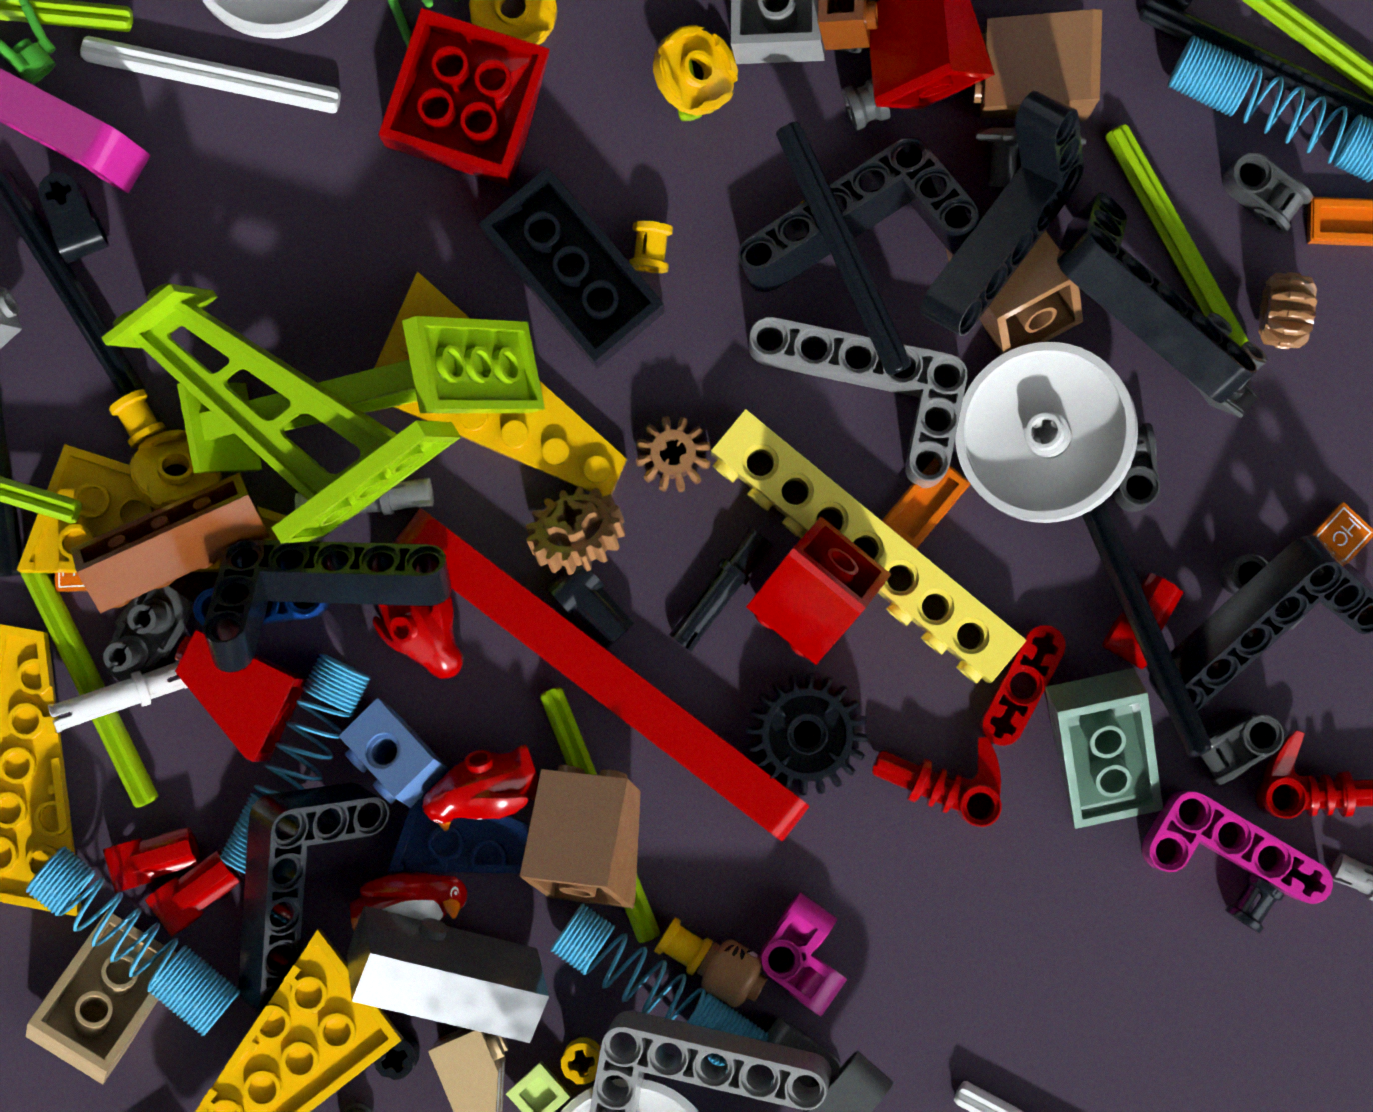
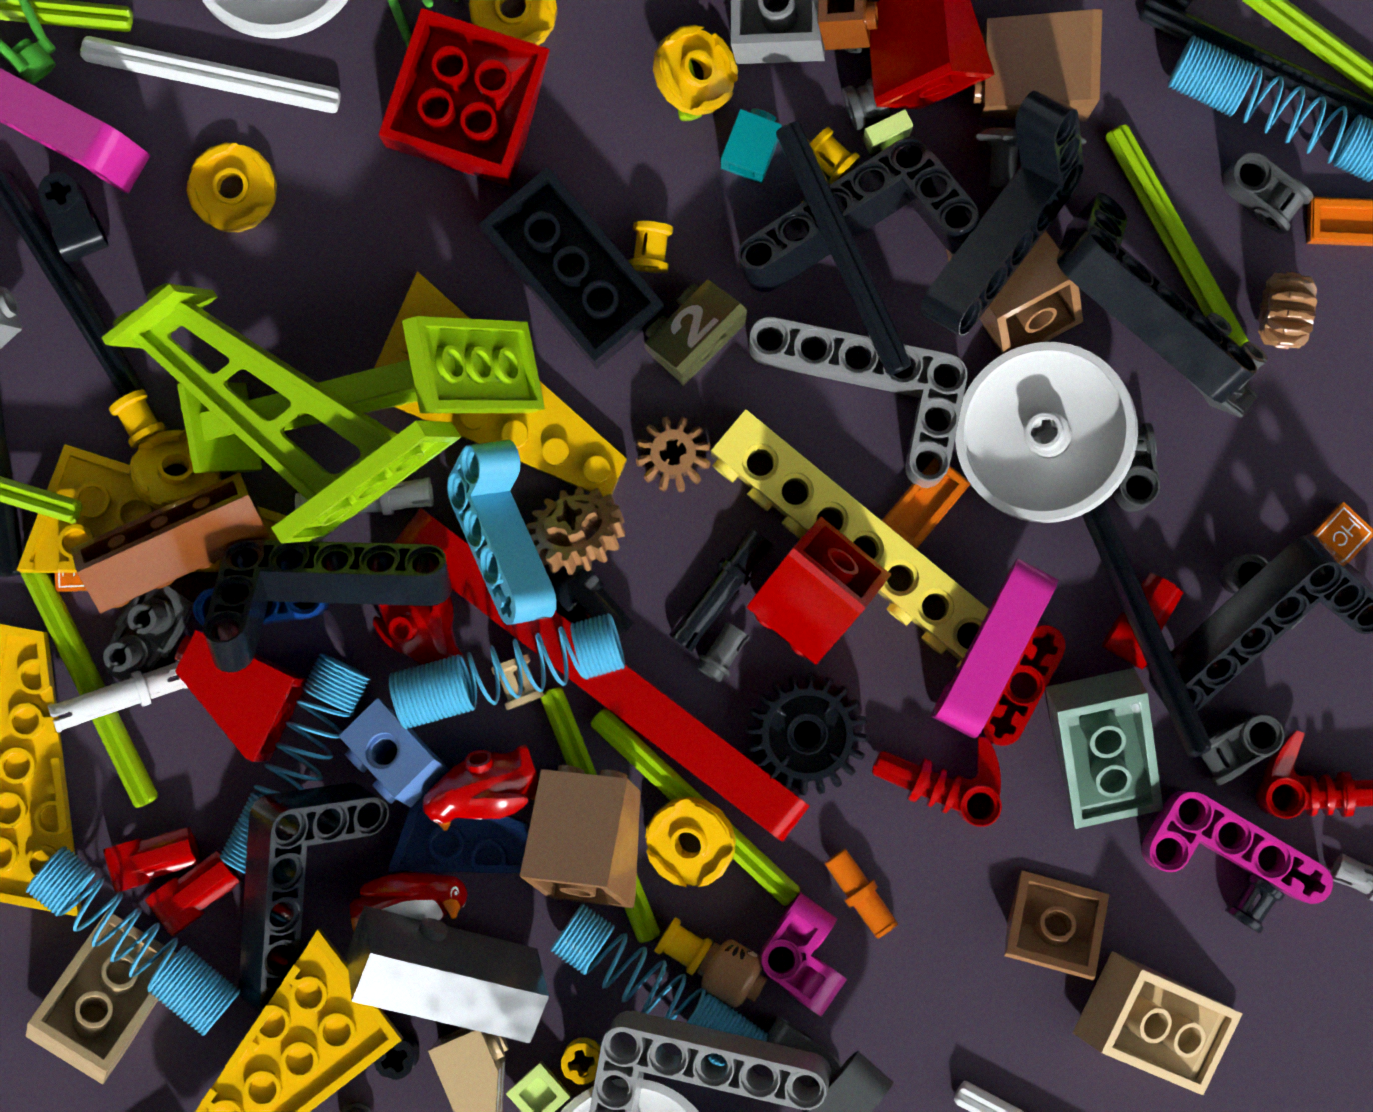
none -> yellow tile [186,142,277,232]
none -> medium azure piece [389,613,625,729]
none -> medium azure beam [447,440,556,625]
none -> tan bush [491,654,544,710]
none -> lime axle [590,708,800,906]
none -> olive slope [644,279,747,387]
none -> yellow tile [645,796,736,887]
none -> dark grey pin [697,622,750,682]
none -> teal brick [721,108,782,184]
none -> yellow bush [810,126,861,184]
none -> orange pin [824,848,898,939]
none -> yellowish green plate [863,109,913,155]
none -> dark pink beam [931,558,1059,738]
none -> medium nougat slope [1004,870,1109,980]
none -> tan slope [1073,951,1243,1095]

